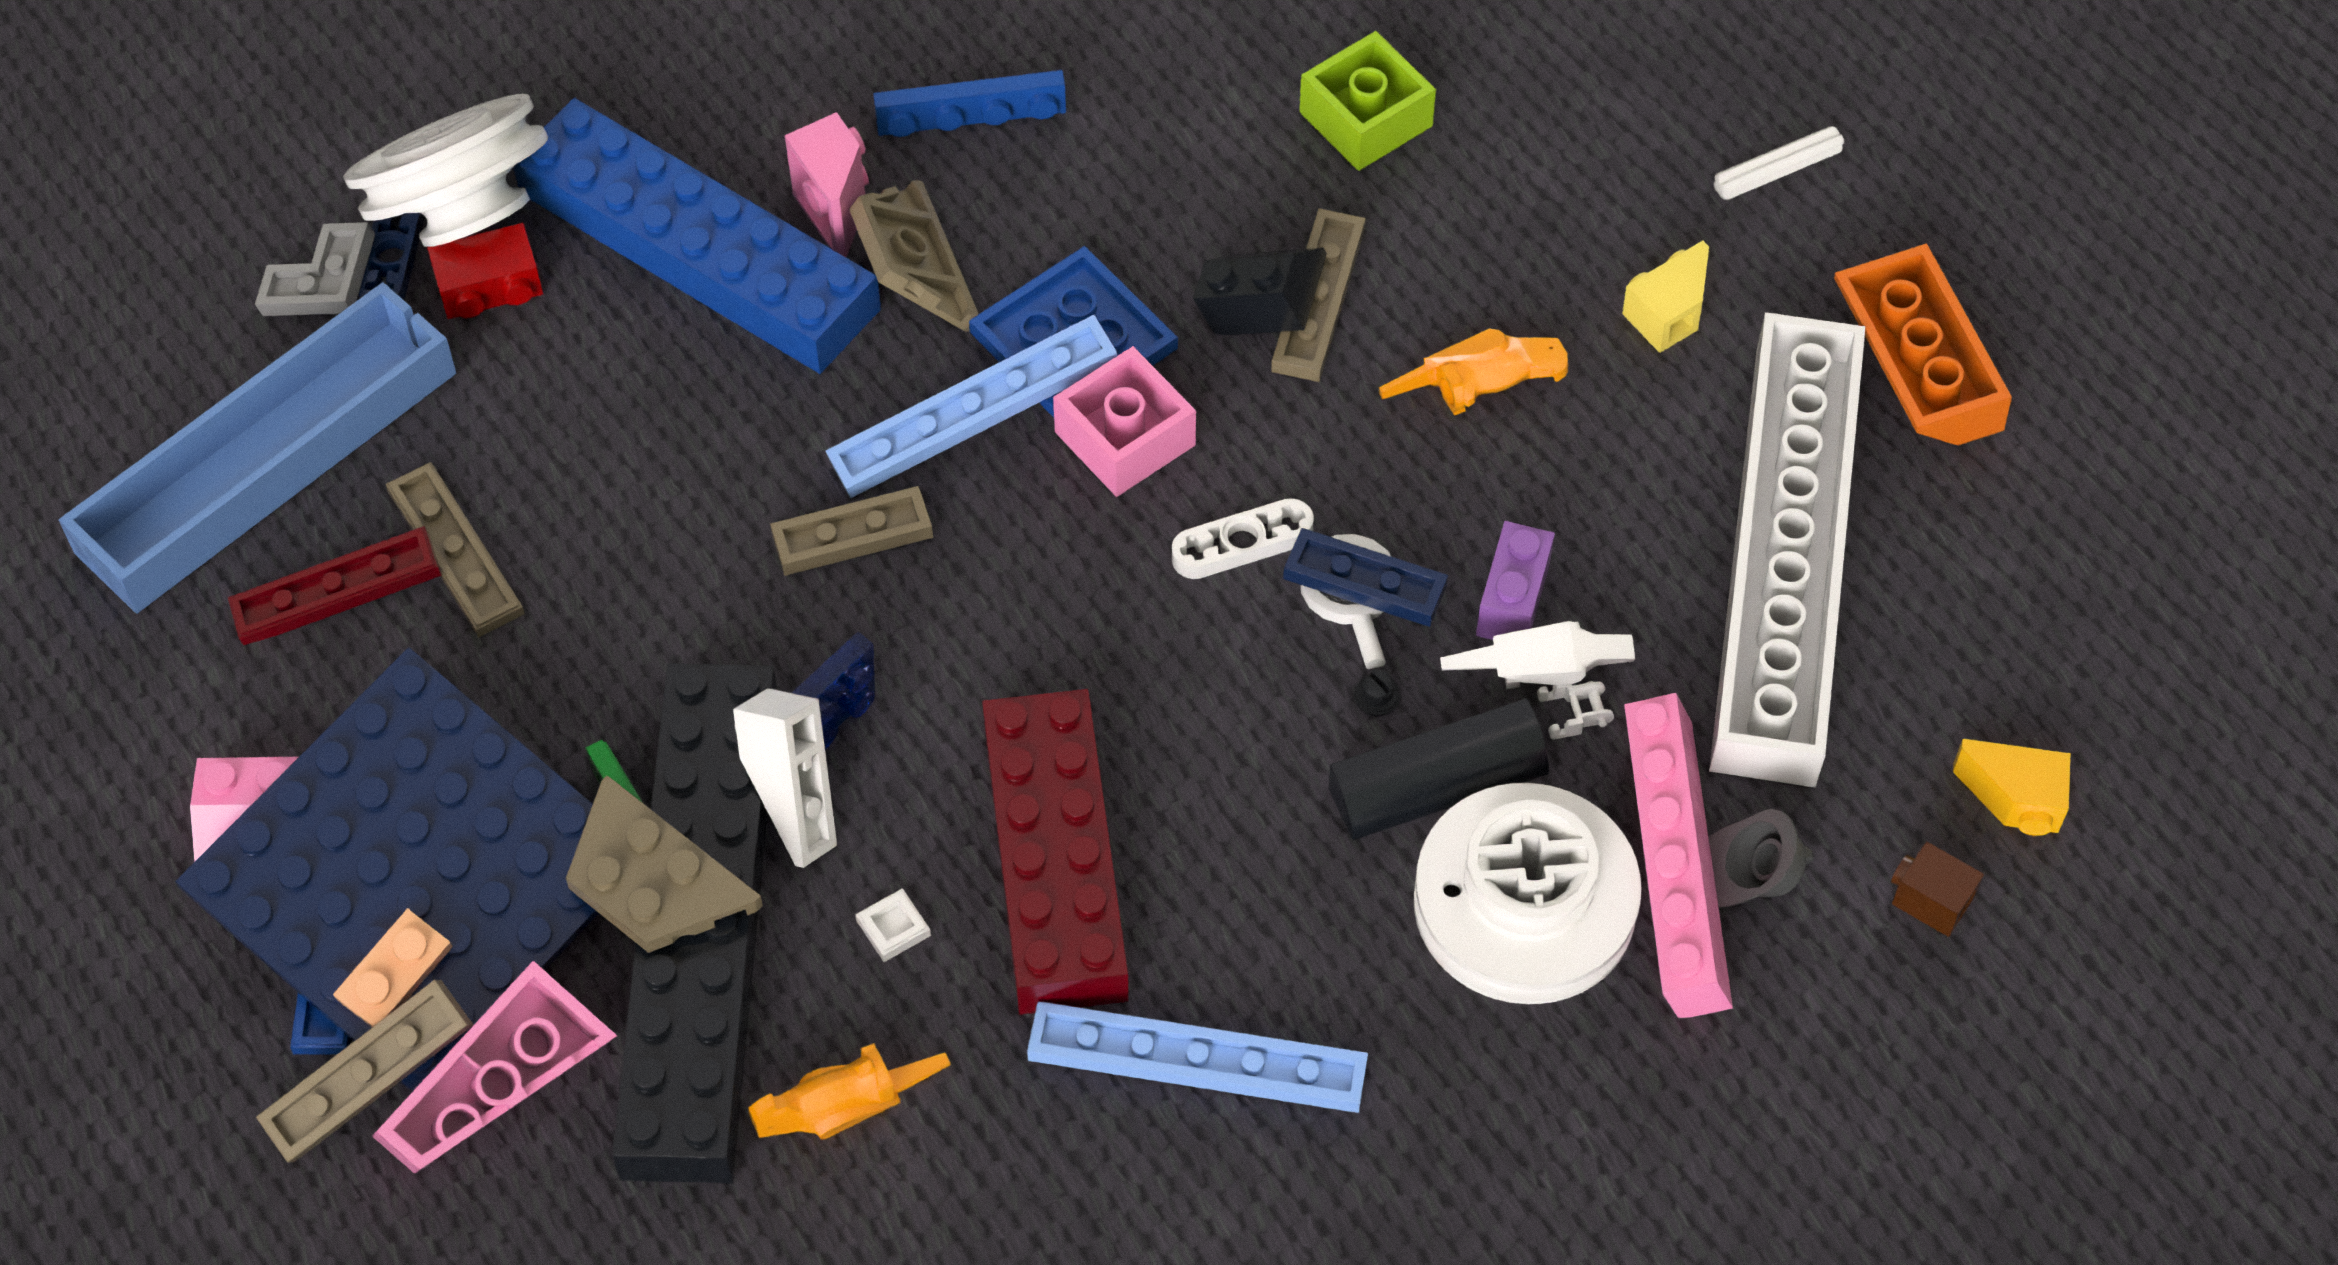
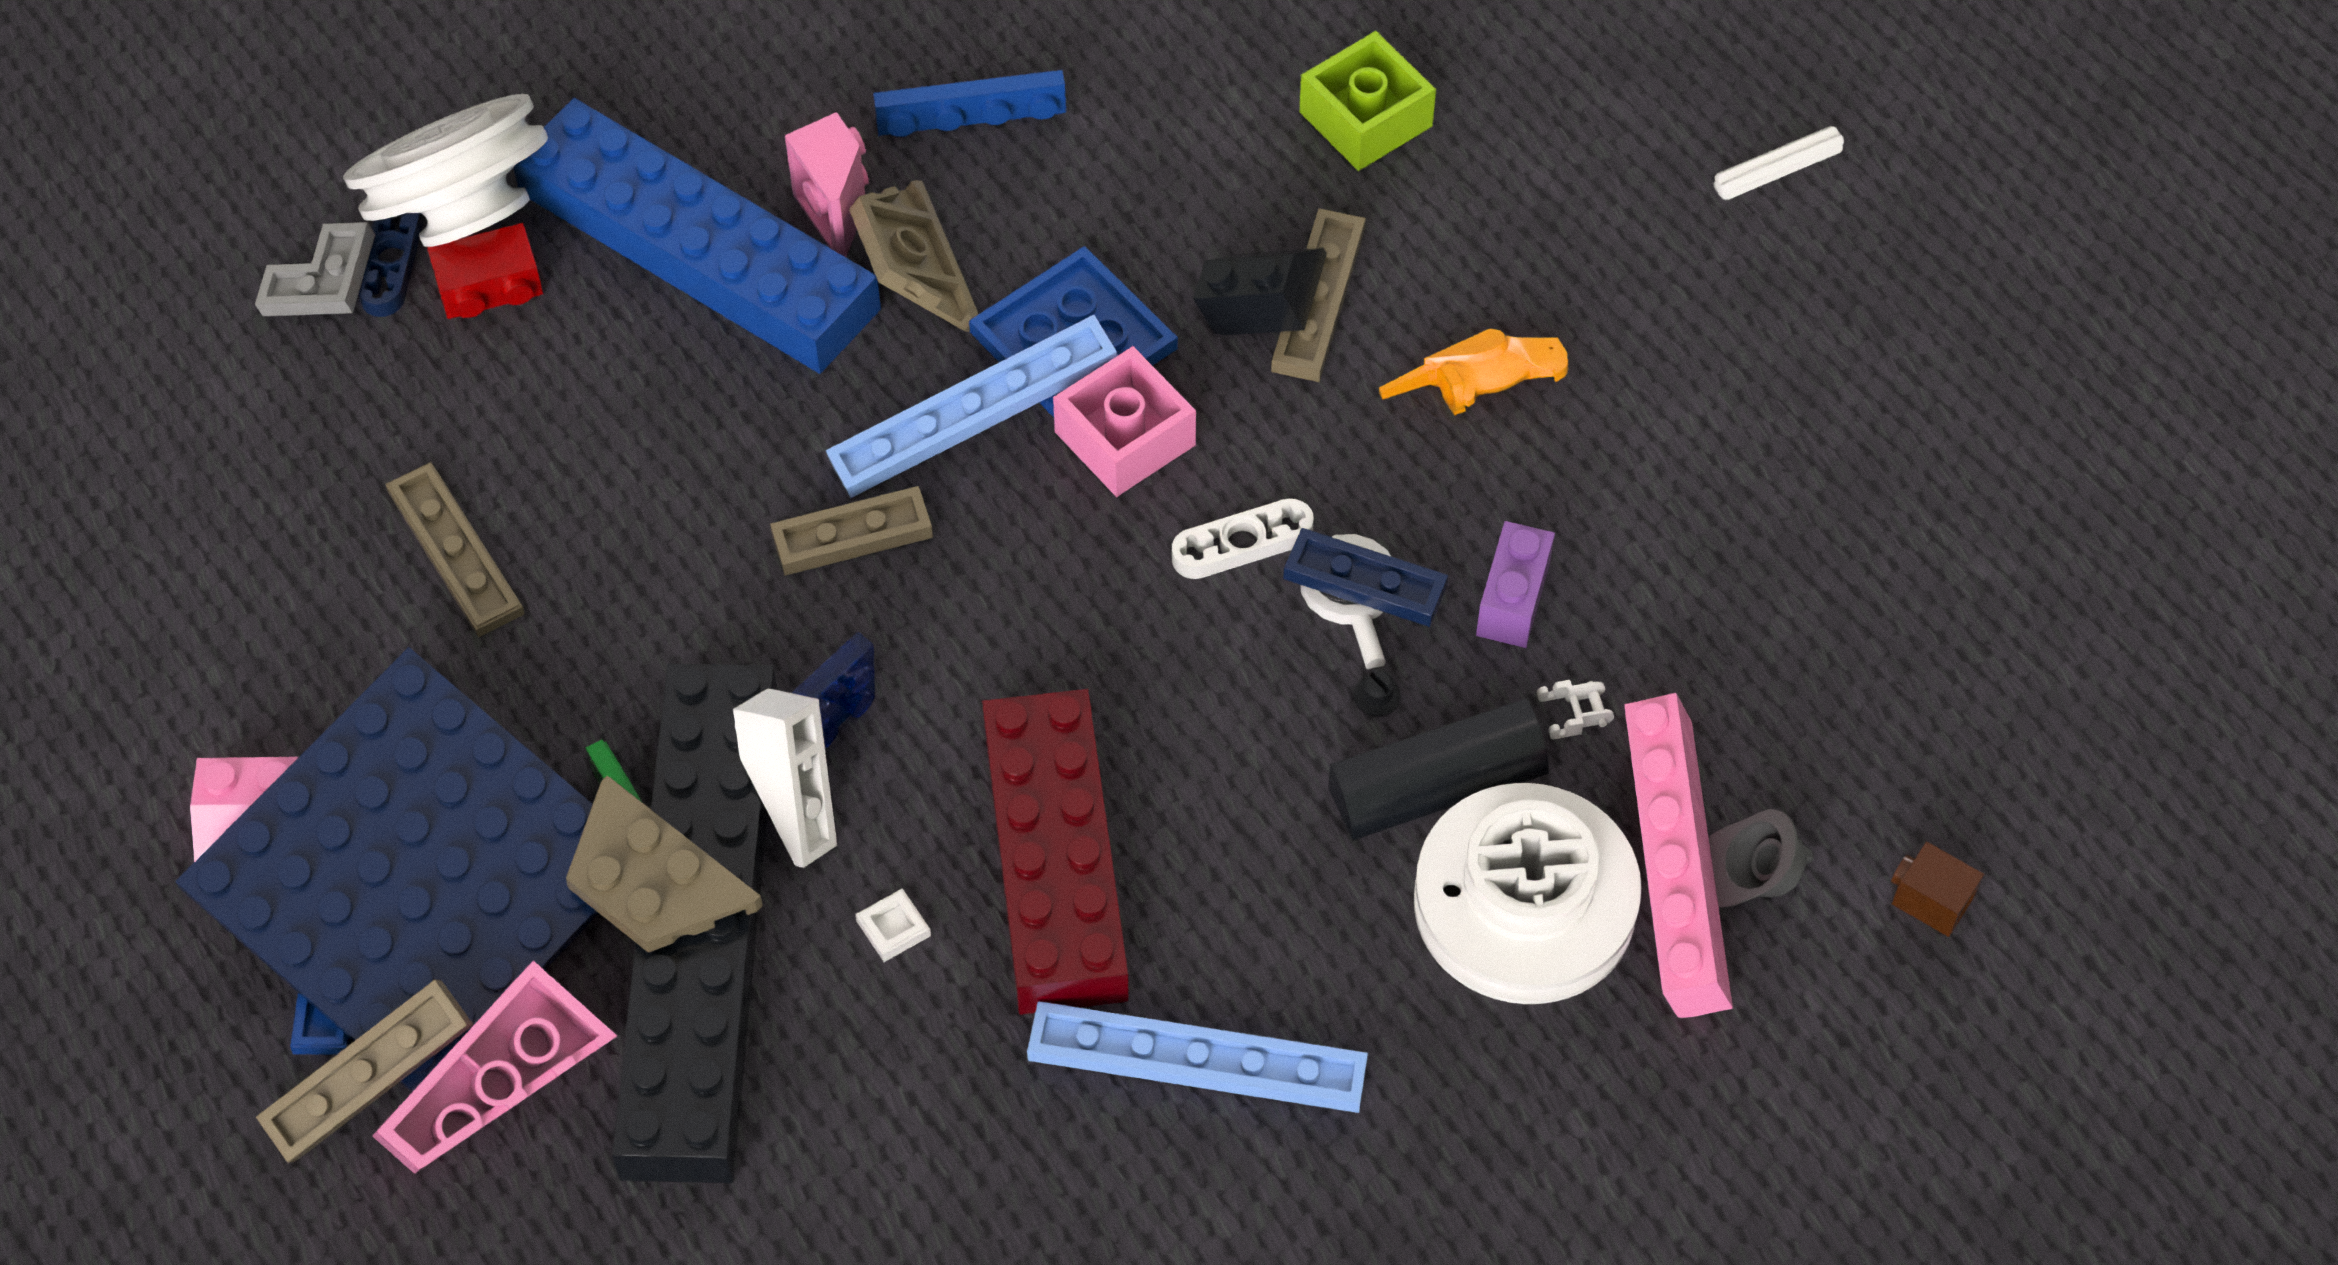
medium blue piece [58,282,457,614] -> none
dark red tile [228,526,442,646] -> none
light nougat plate [333,908,453,1027] -> none
light orange animal [748,1043,950,1139] -> none
white animal [1440,621,1635,689] -> none
light yellow slope [1623,241,1709,353] -> none
white brick [1709,312,1866,788] -> none
orange slope [1834,244,2012,446] -> none
yellow slope [1953,739,2071,836] -> none

